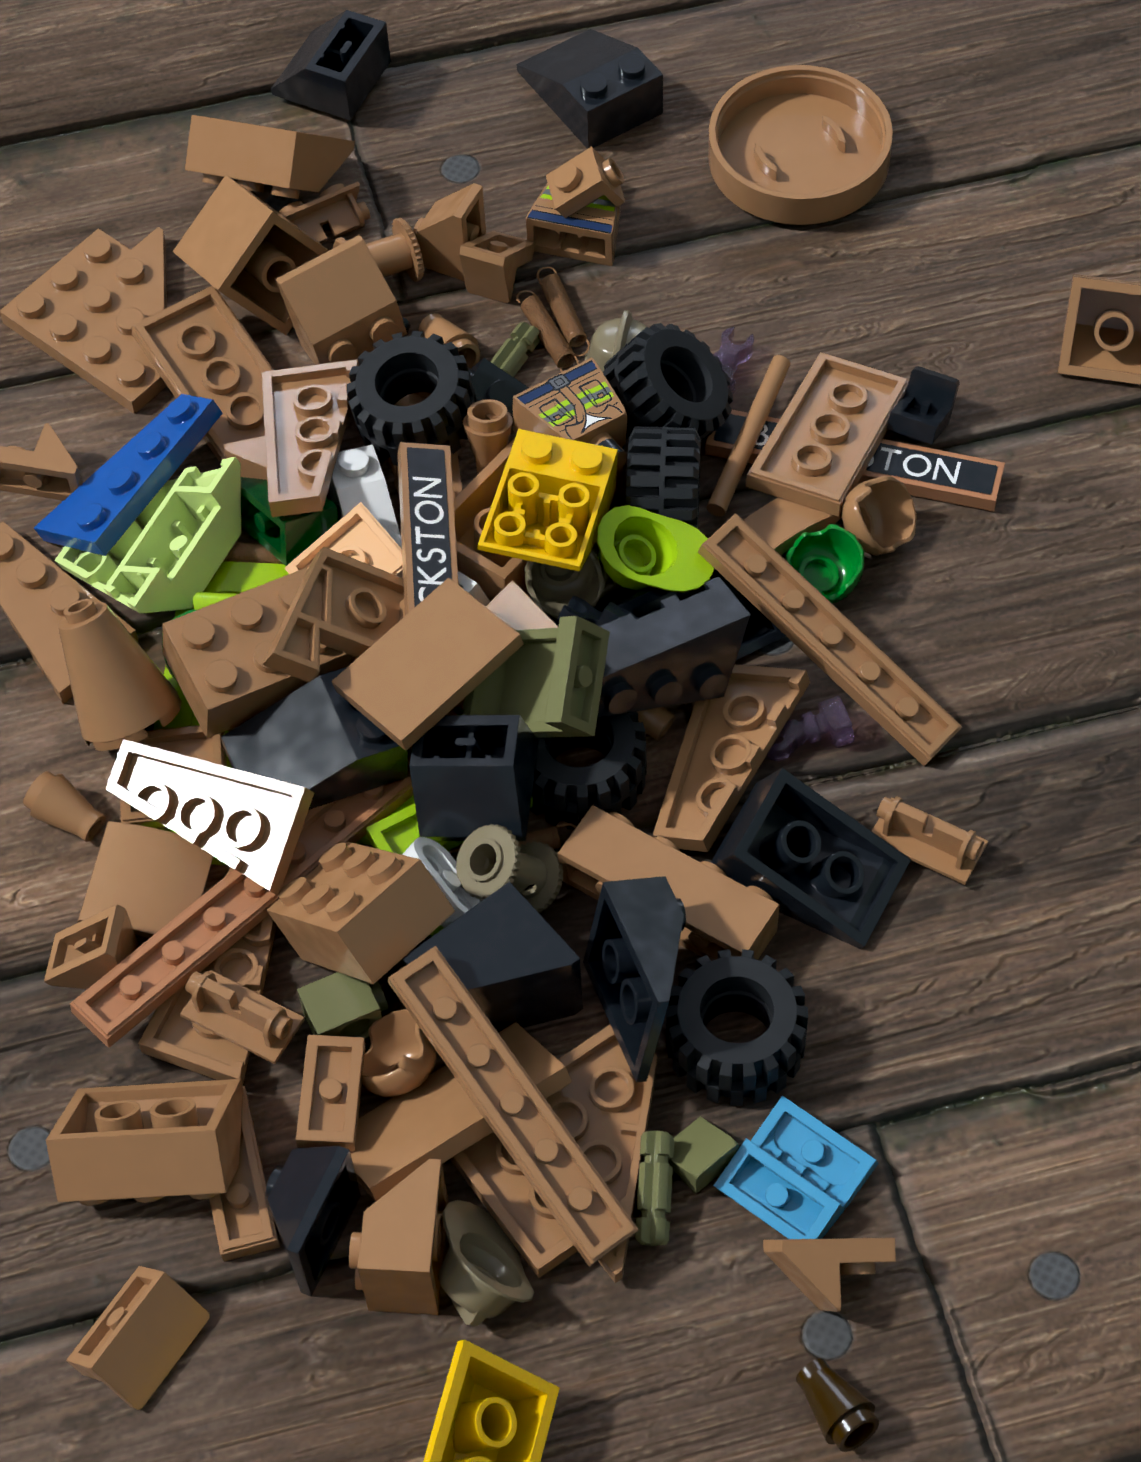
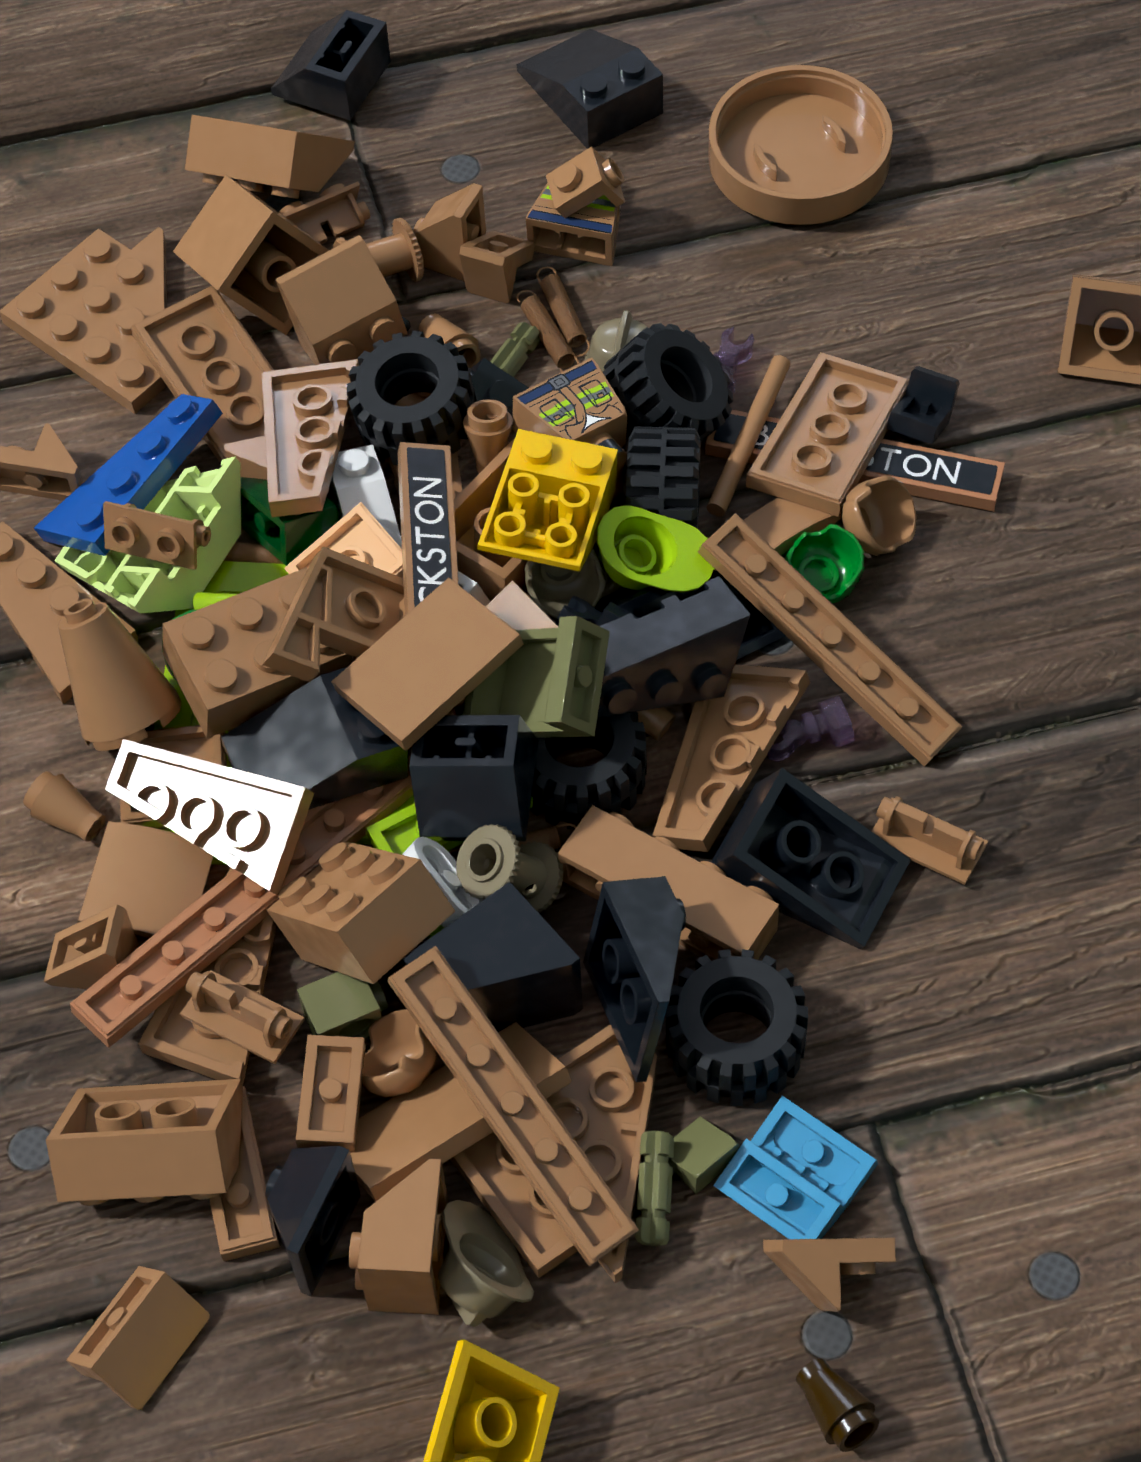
none -> medium nougat hinge [103,501,211,570]

